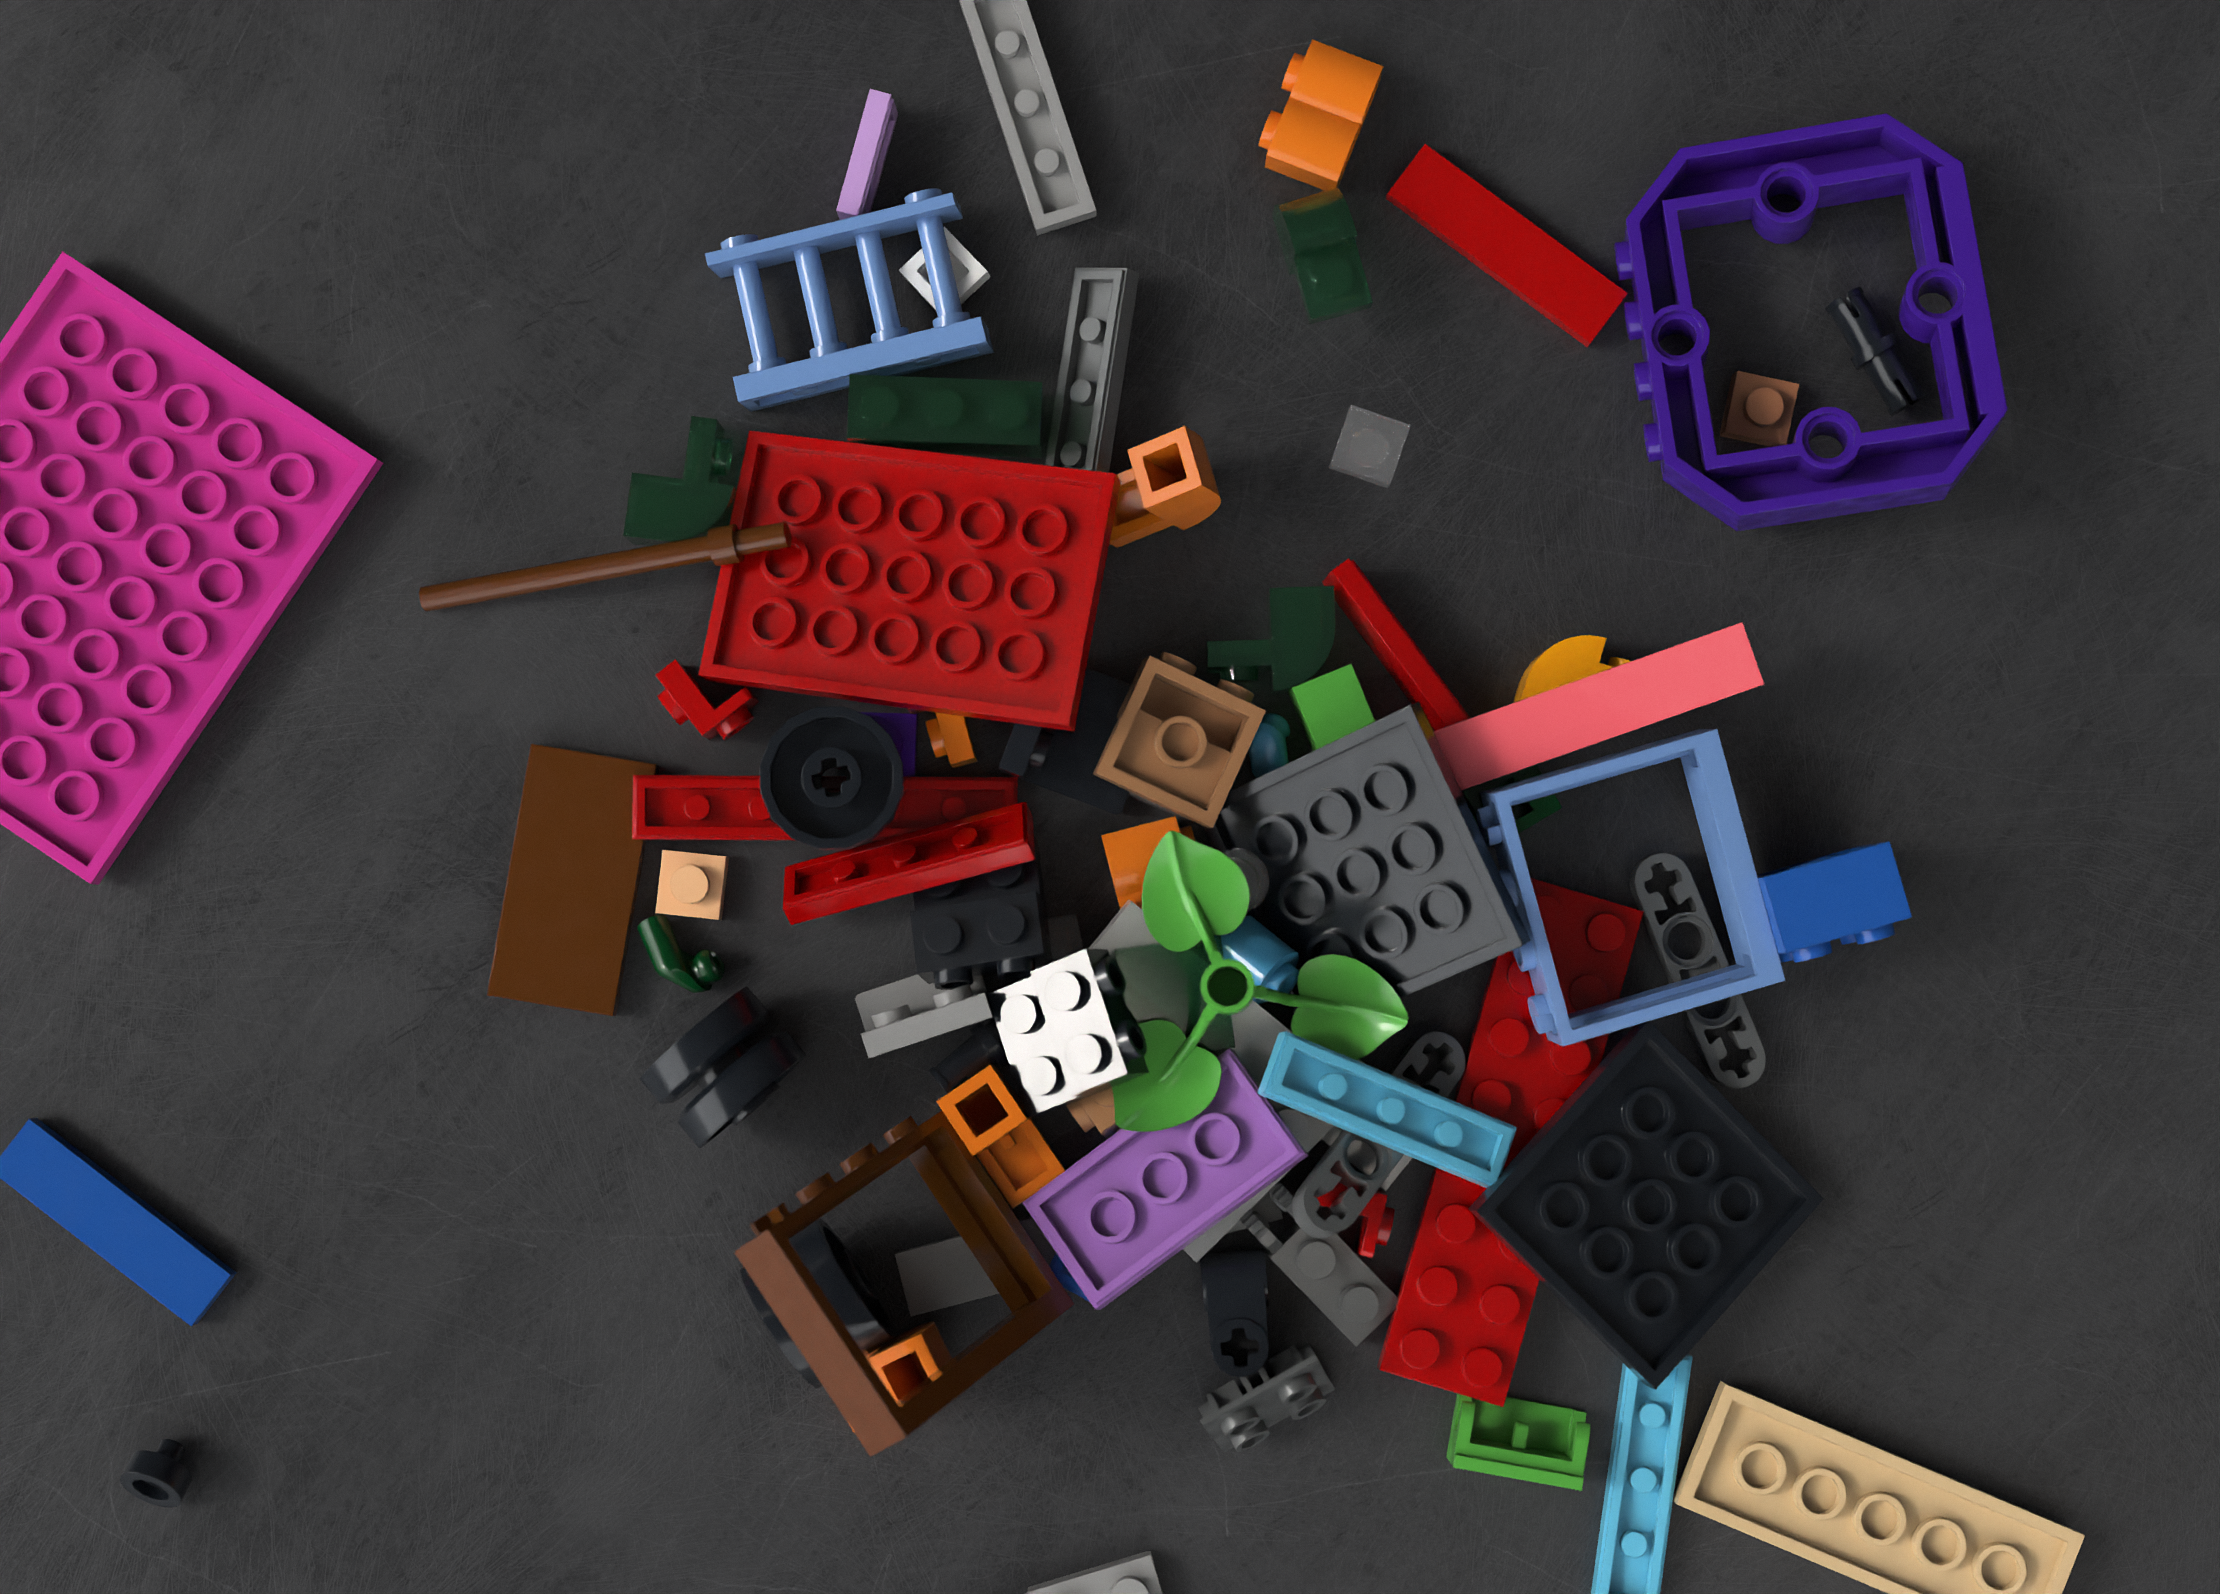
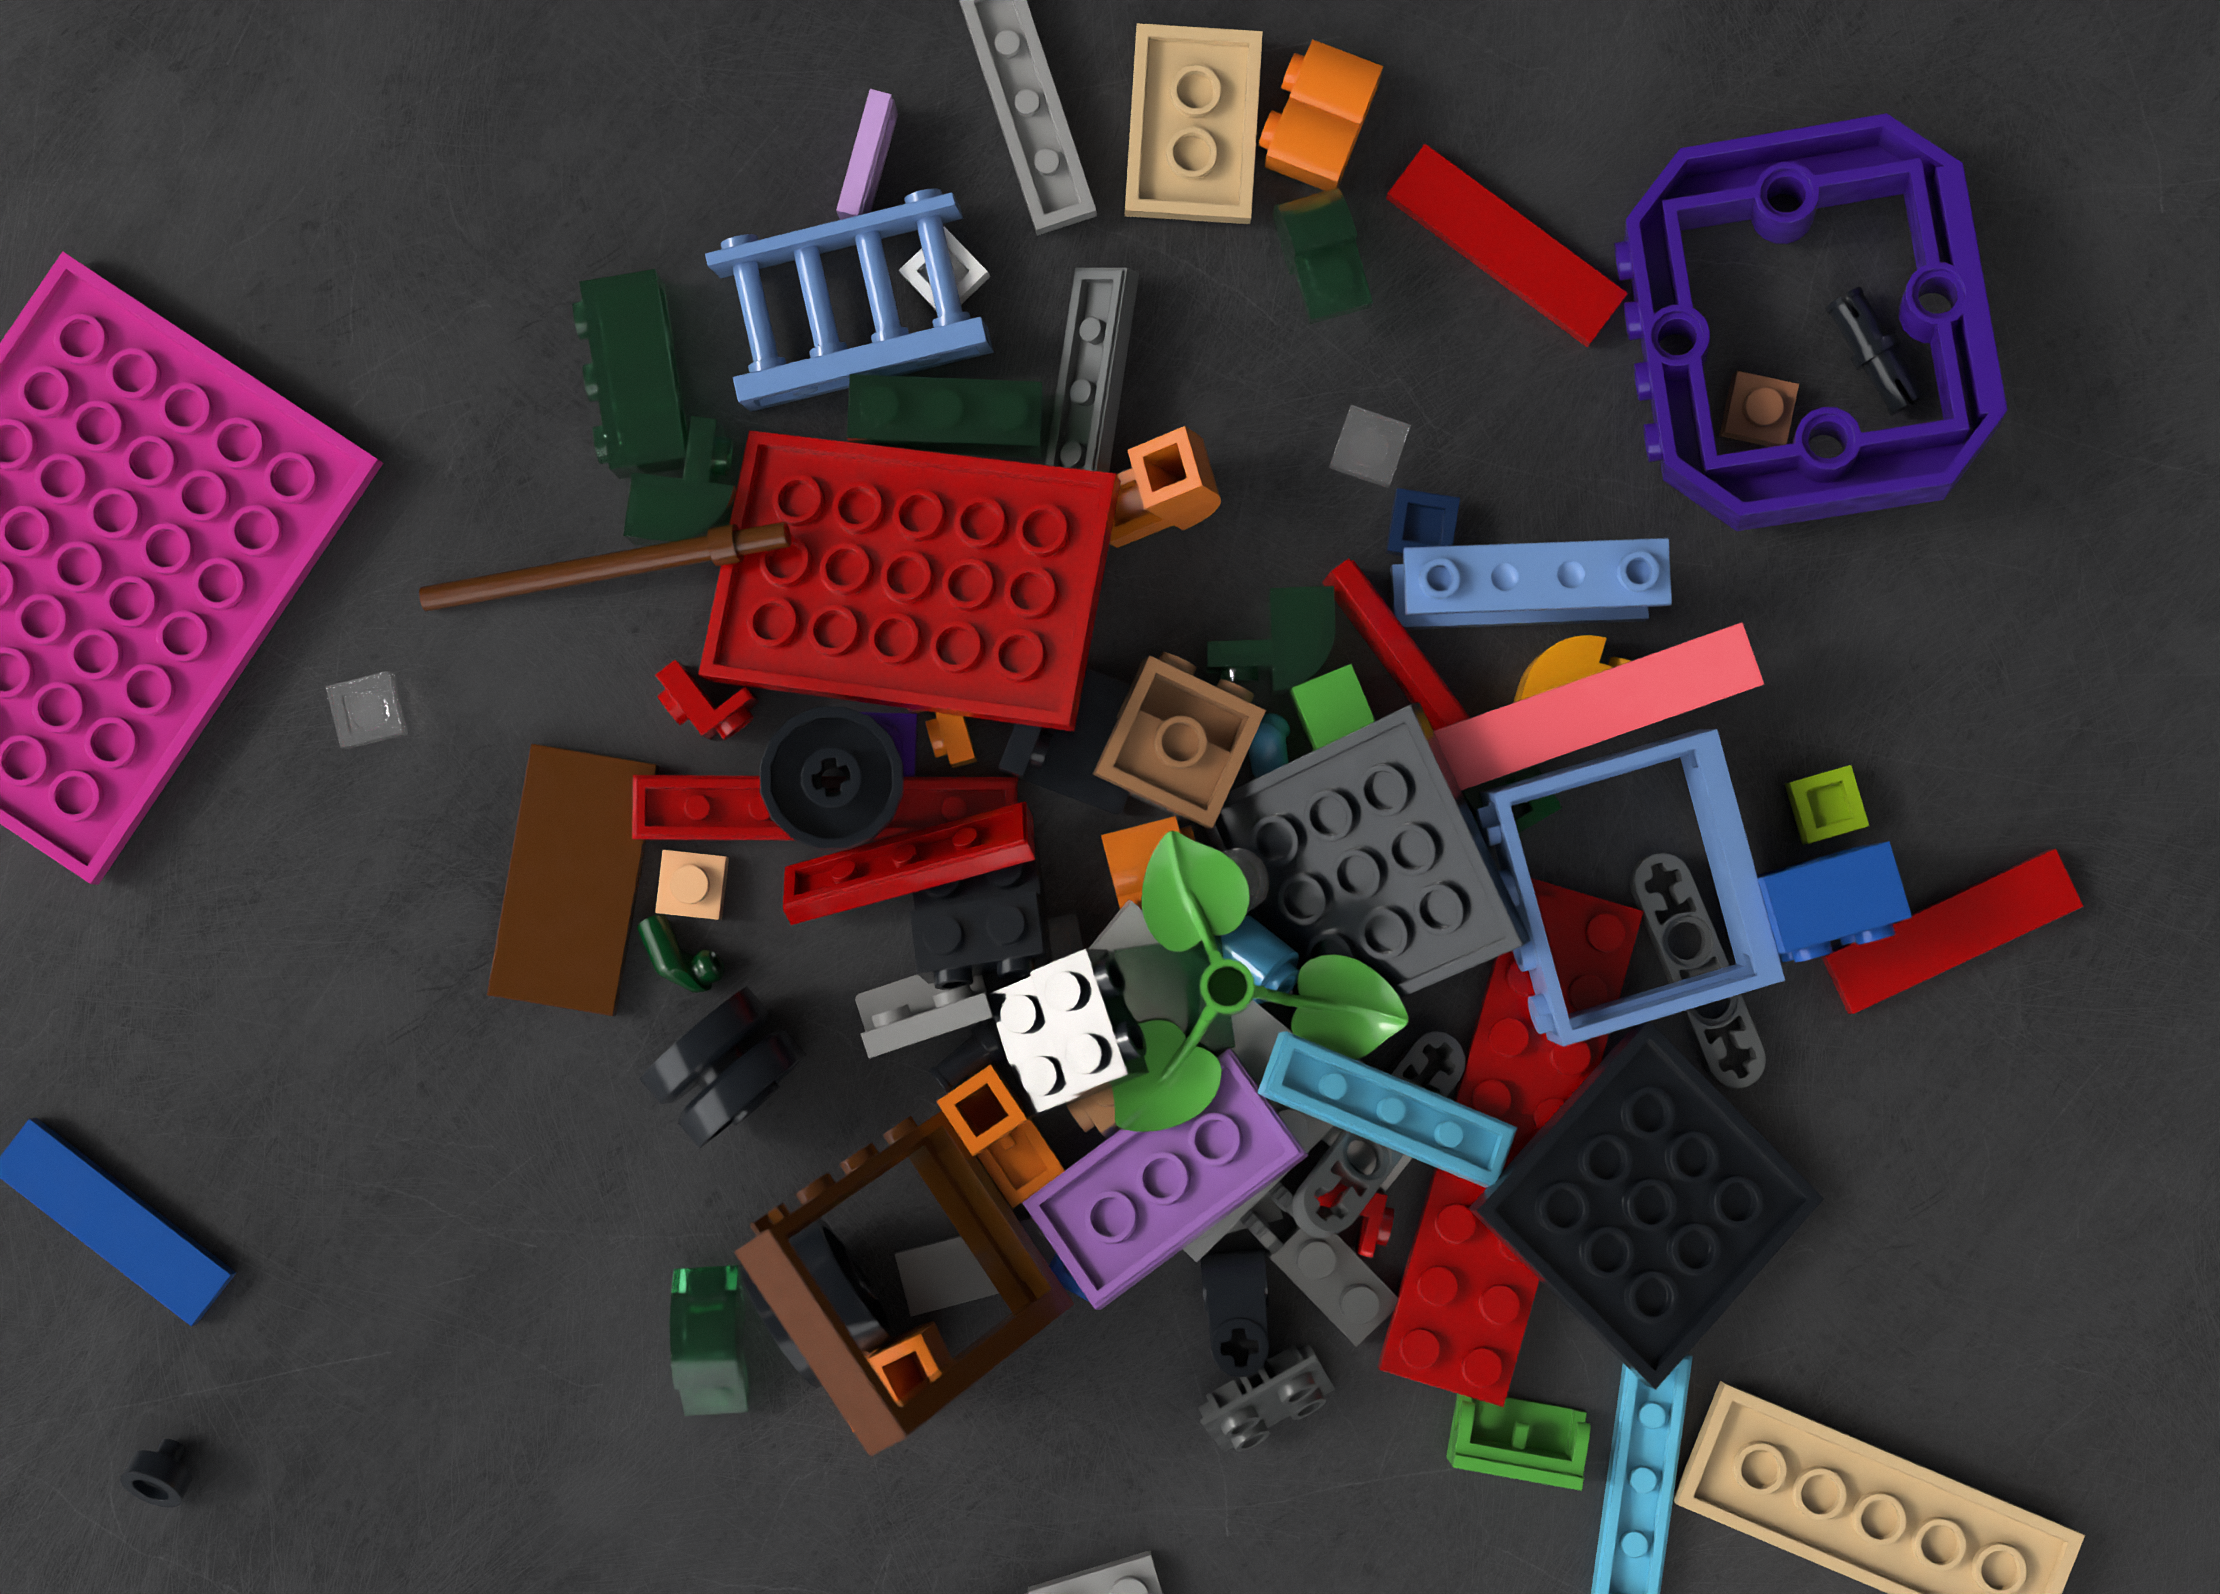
none -> clear plate [326,671,408,750]
none -> clear green brick [572,269,694,479]
none -> clear green brick [670,1265,750,1416]
none -> tan plate [1125,23,1263,224]
none -> dark blue plate [1385,488,1460,556]
none -> medium blue fence [1390,538,1672,630]
none -> lime plate [1785,765,1869,845]
none -> red tile [1821,849,2083,1014]

